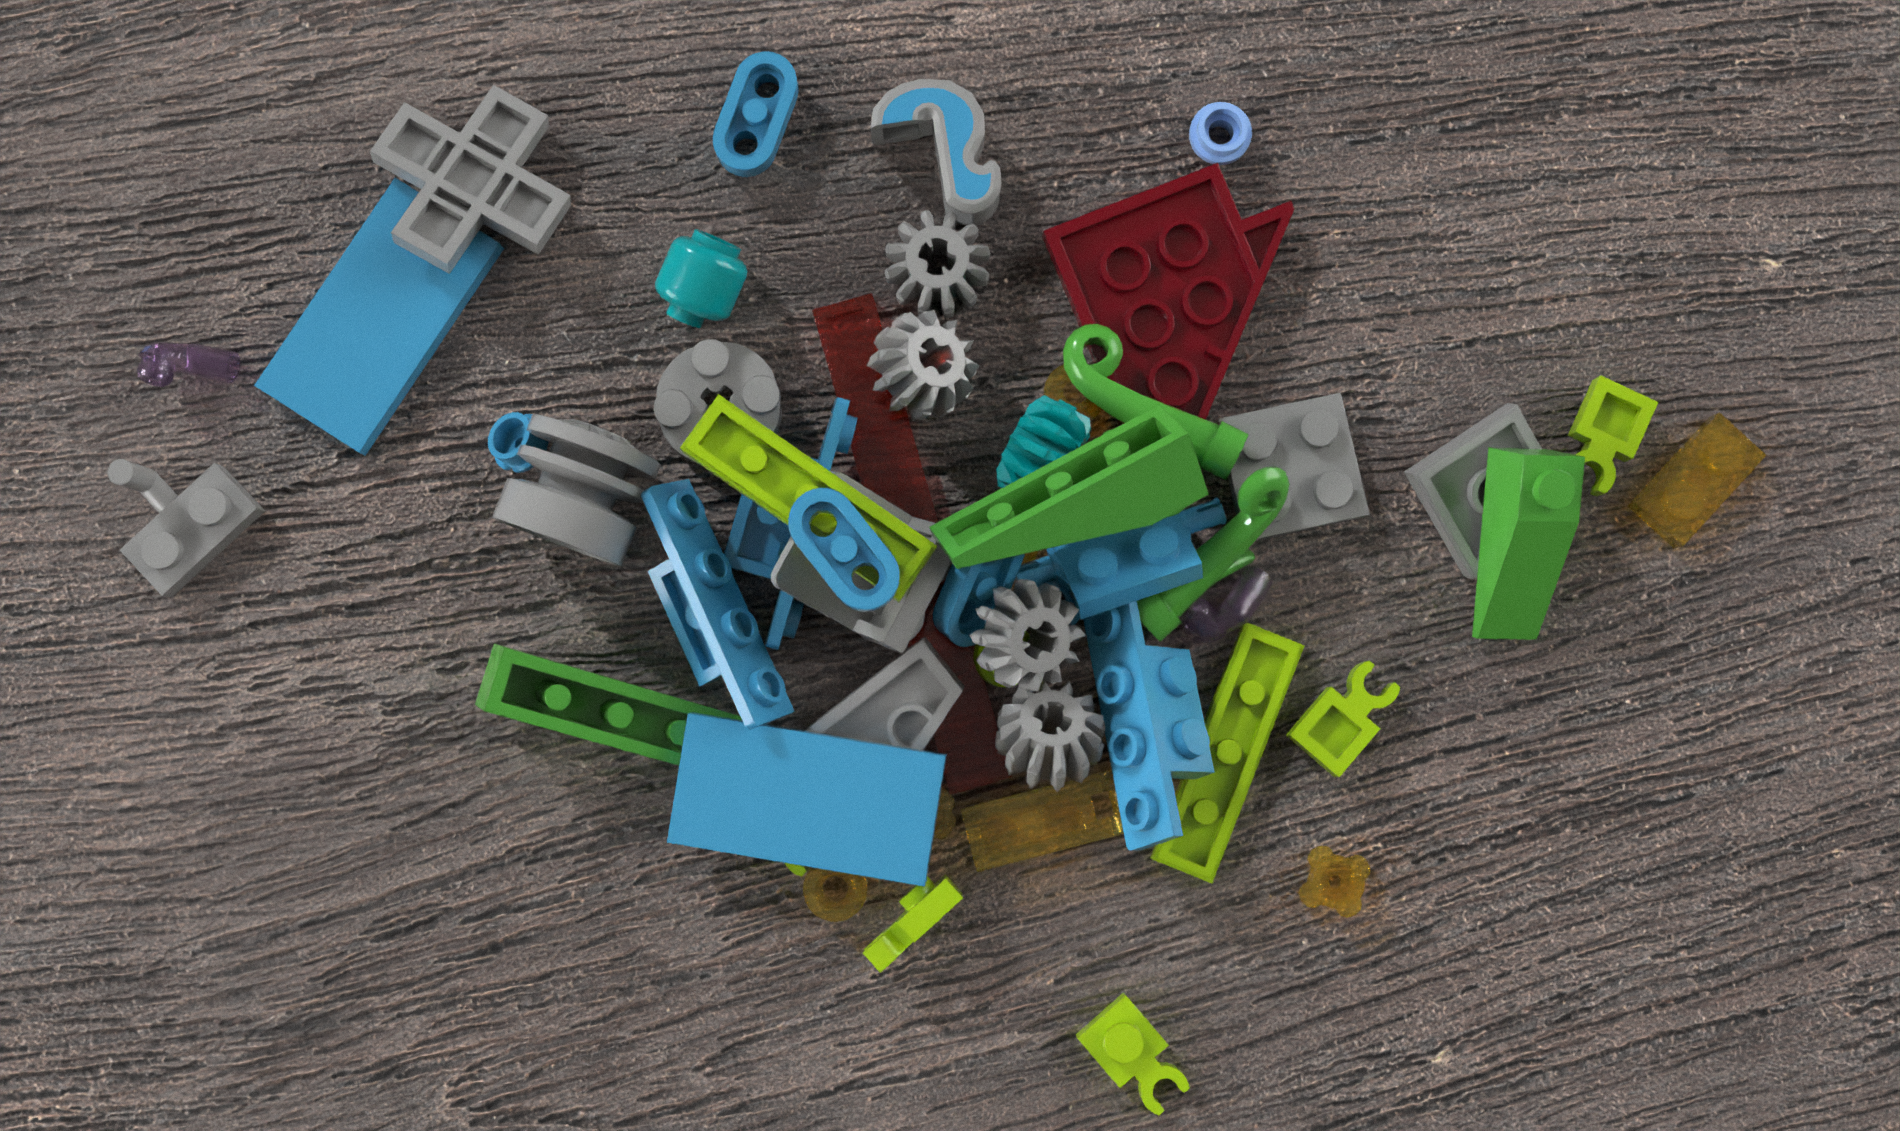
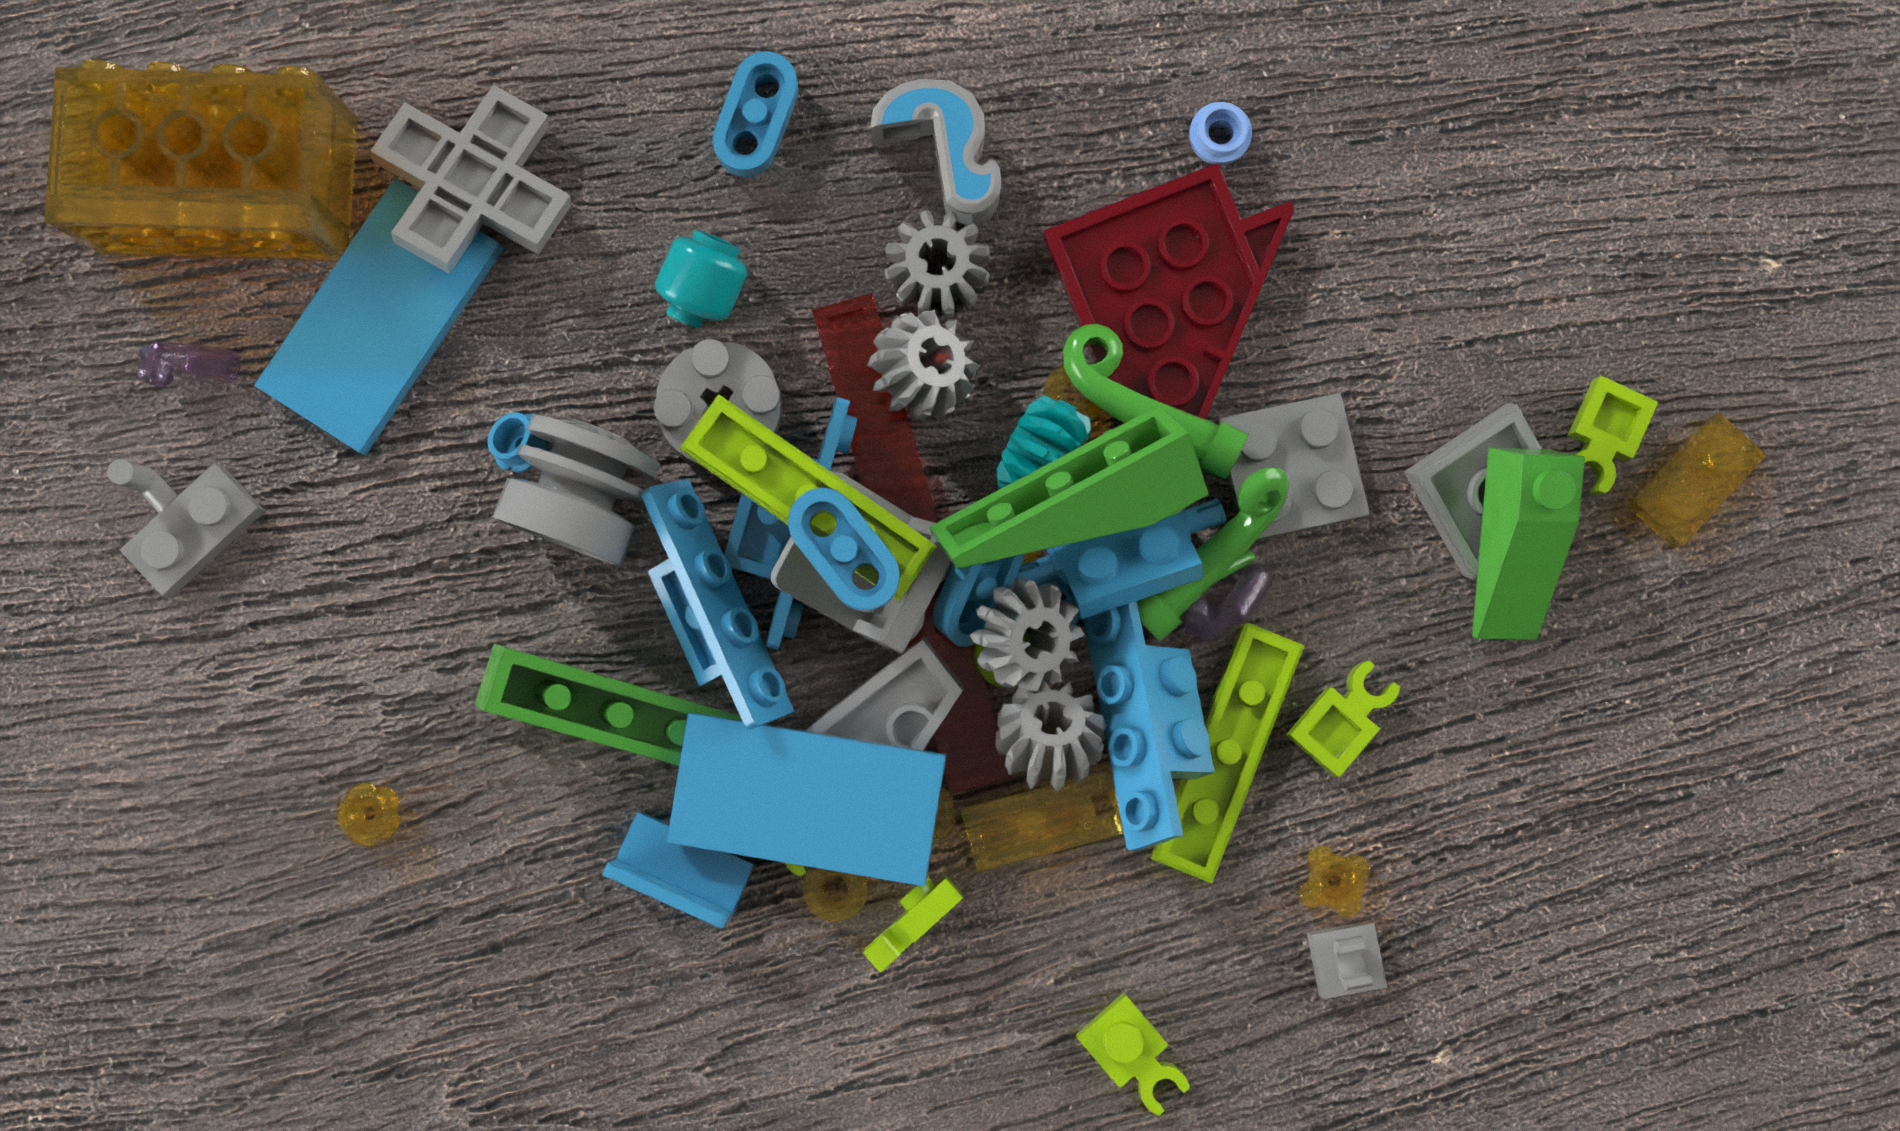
none -> clear yellow brick [44,60,357,262]
none -> clear yellow plate [337,782,401,846]
none -> dark azure panel [602,811,756,928]
none -> light grey tile [1307,921,1387,999]

